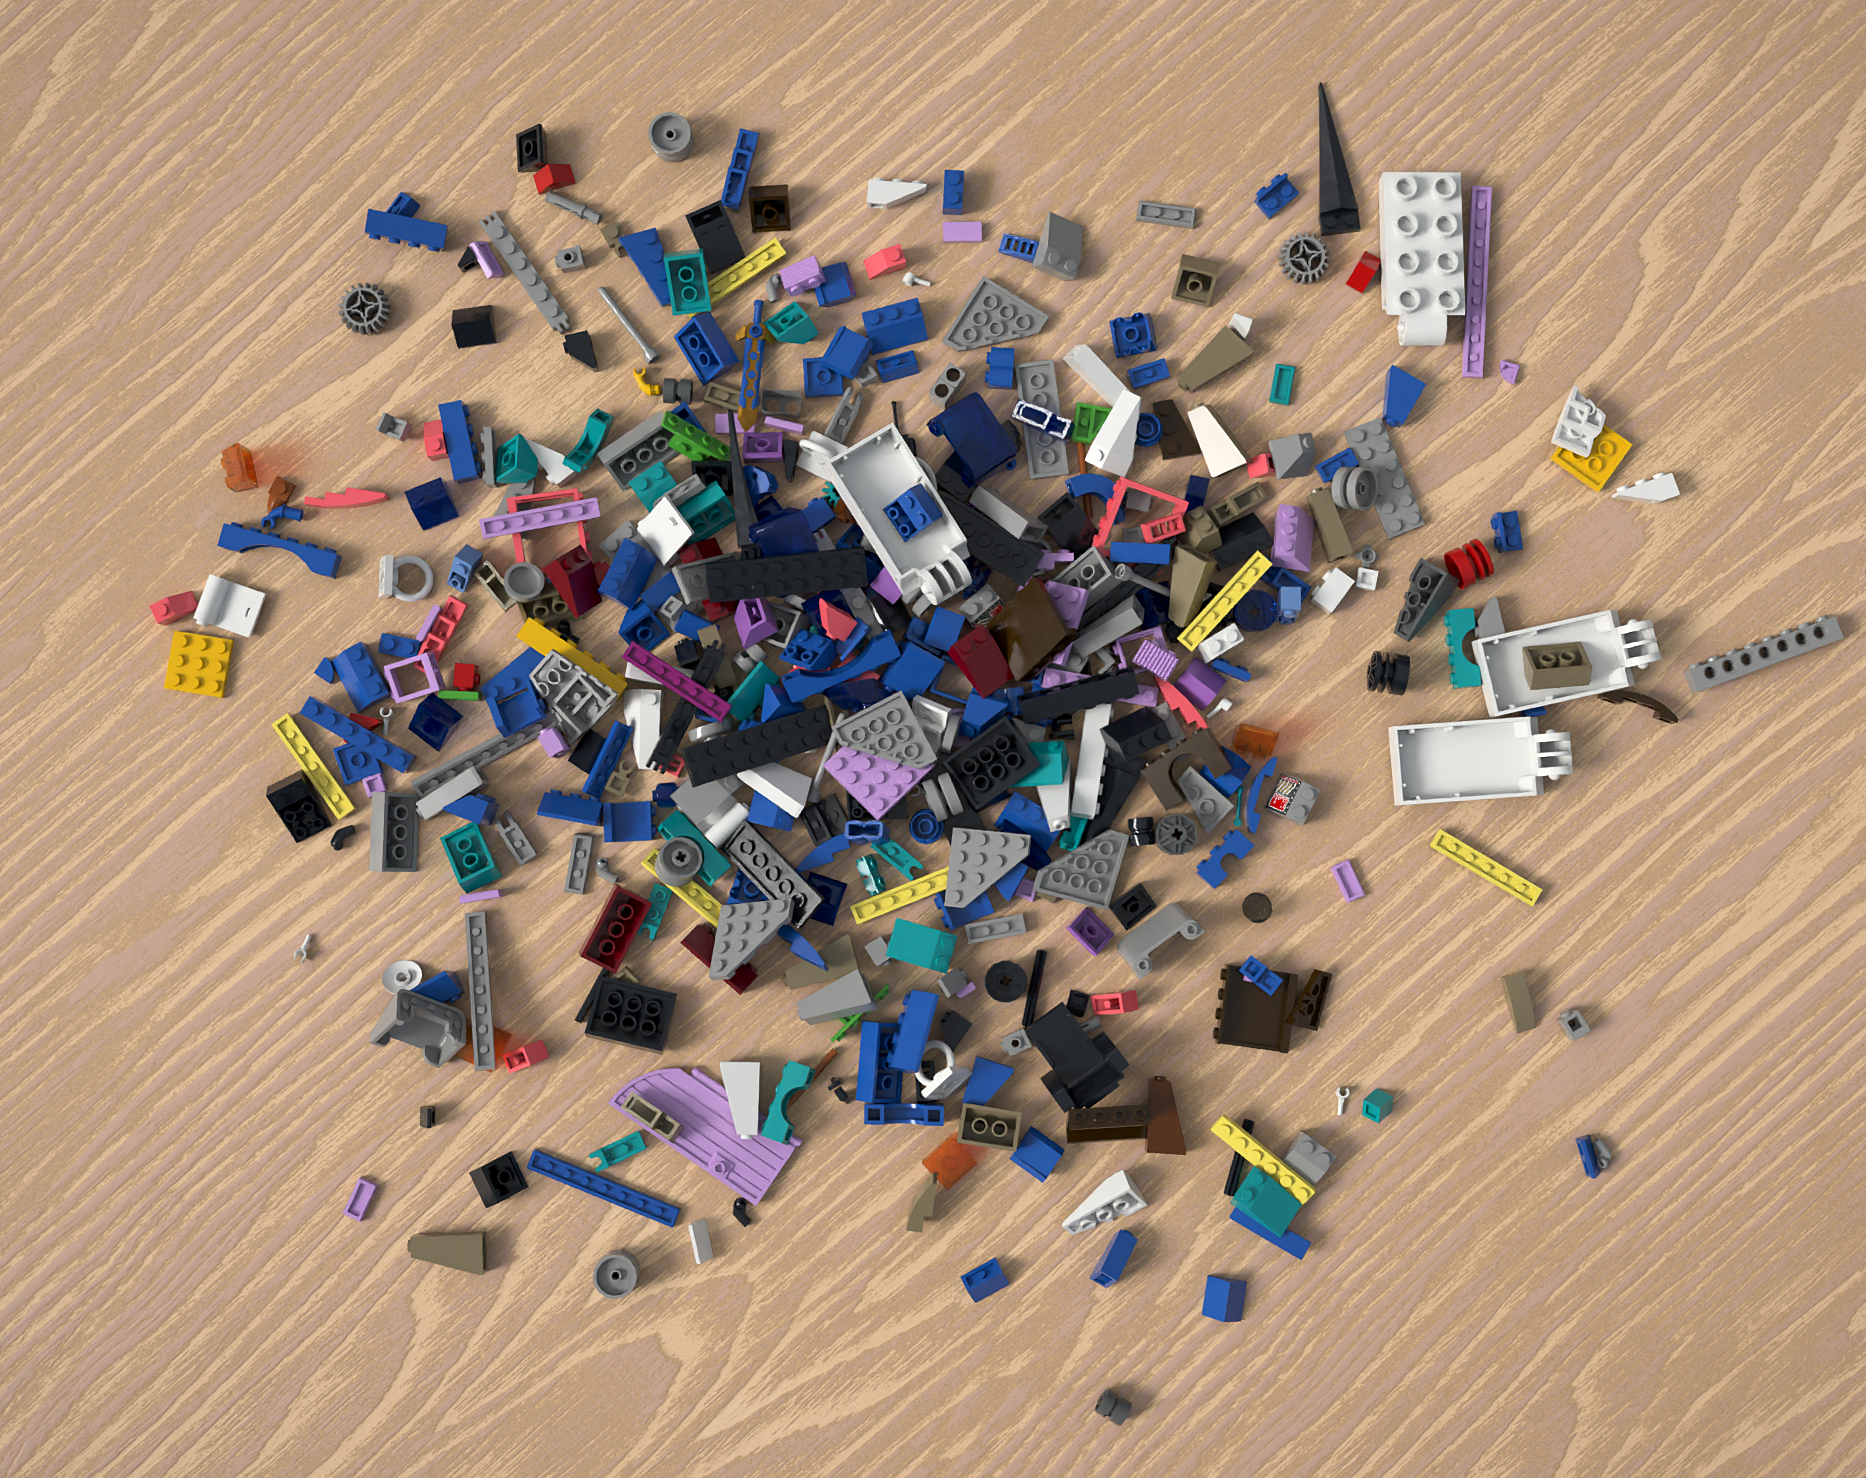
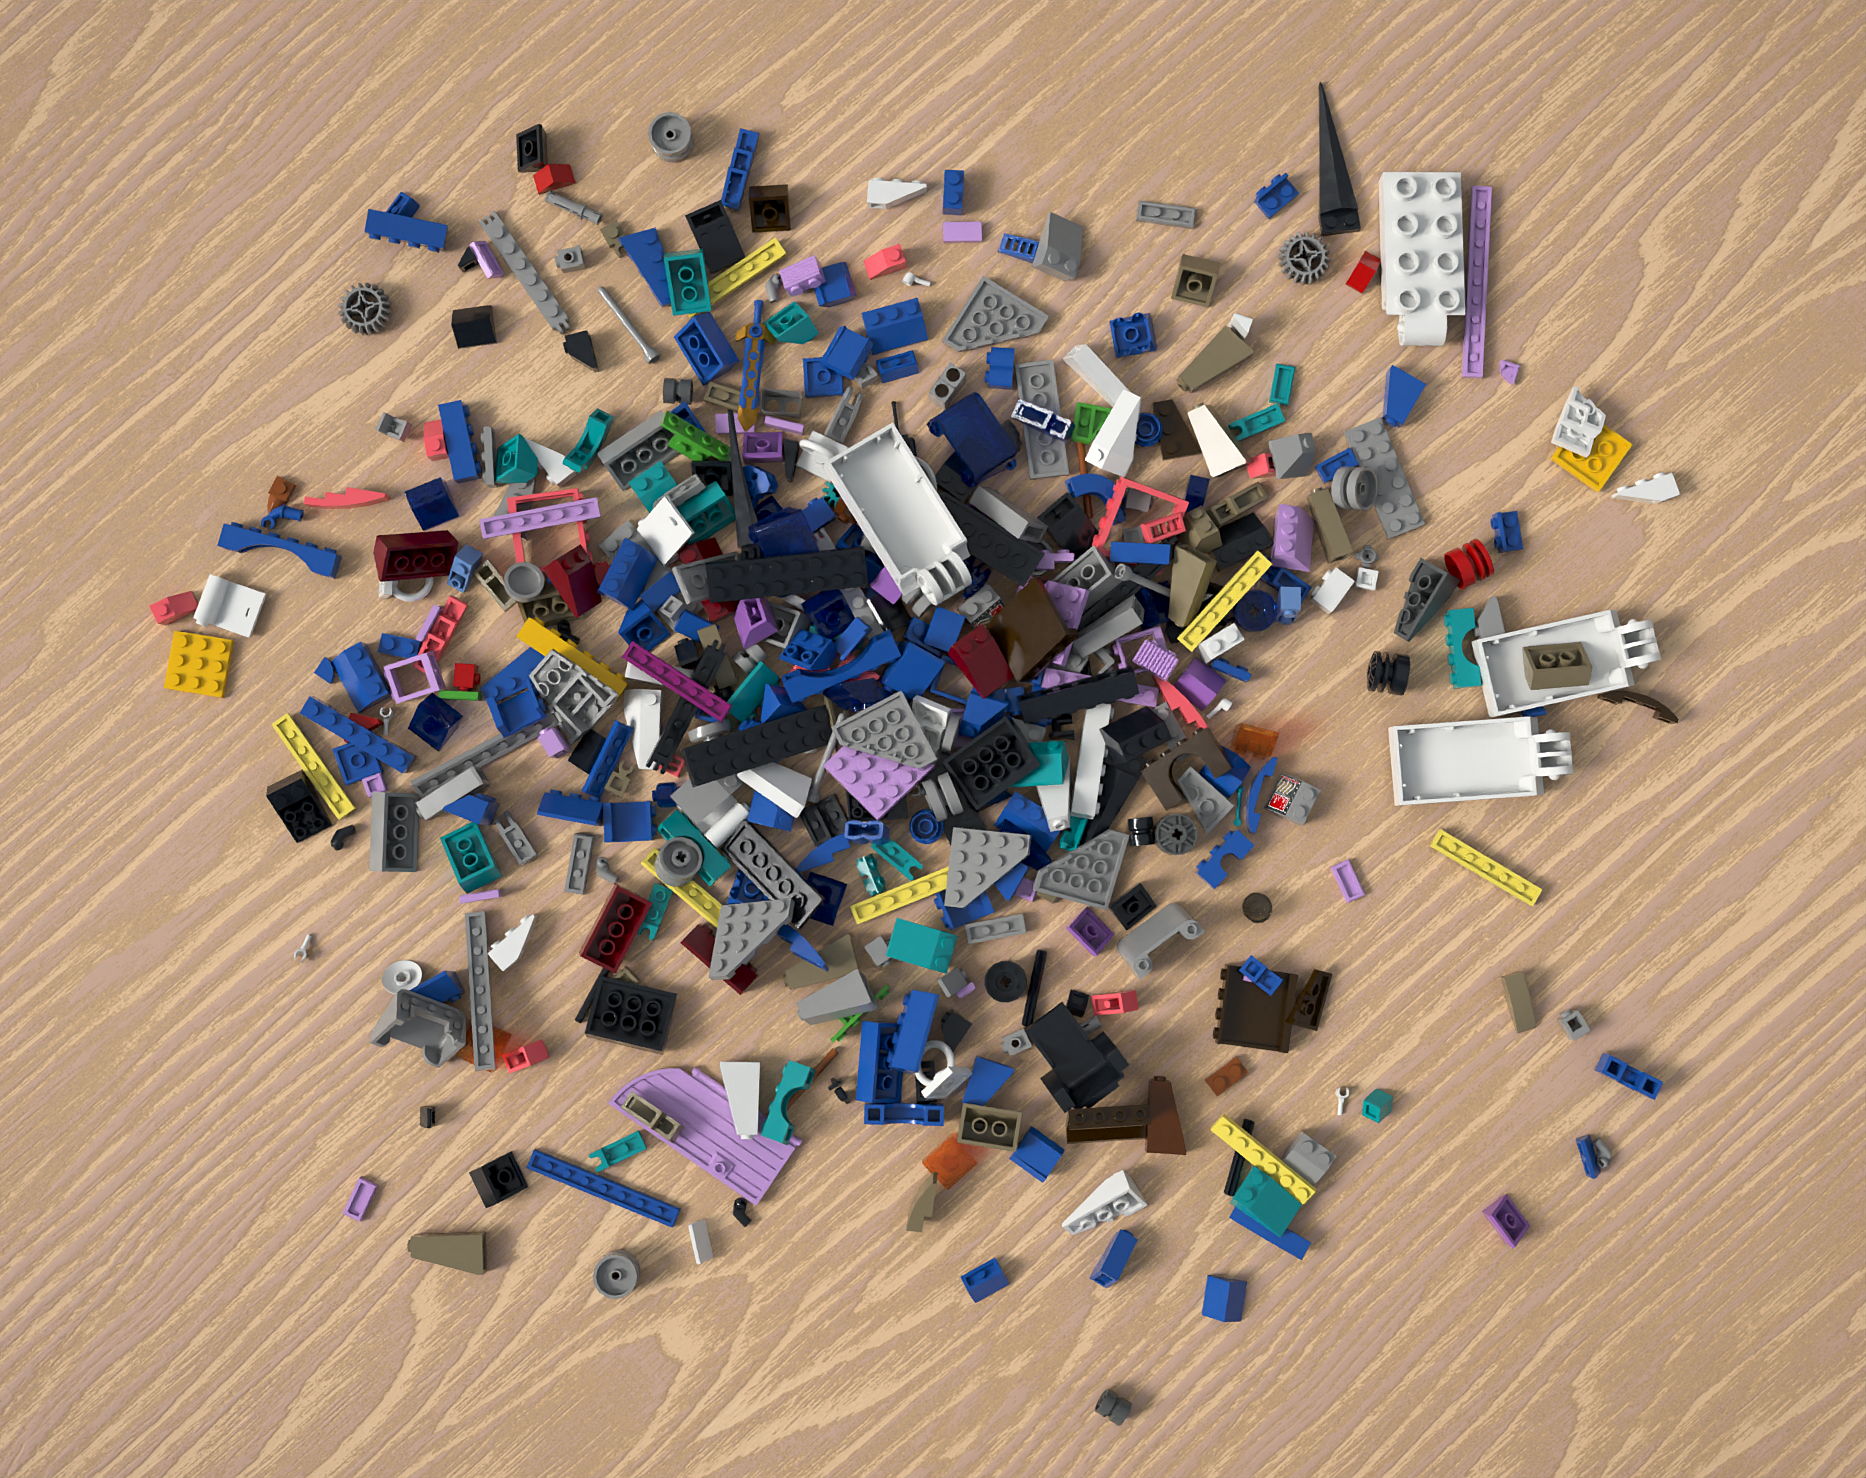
clear orange slope [221,443,259,493] -> none
yellow piece [633,367,661,397] -> none
coral slope [819,598,857,642] -> none
blue slope [883,483,943,542] -> none
blue plate [1127,358,1170,390] -> none
light grey brick [1683,615,1844,693] -> none
none -> dark red slope [373,530,459,582]
none -> white slope [488,914,538,971]
none -> dark orange plate [1205,1056,1249,1096]
none -> teal plate [1228,403,1285,442]
none -> medium lavender slope [1482,1194,1530,1248]
none -> blue arch [1594,1053,1663,1100]

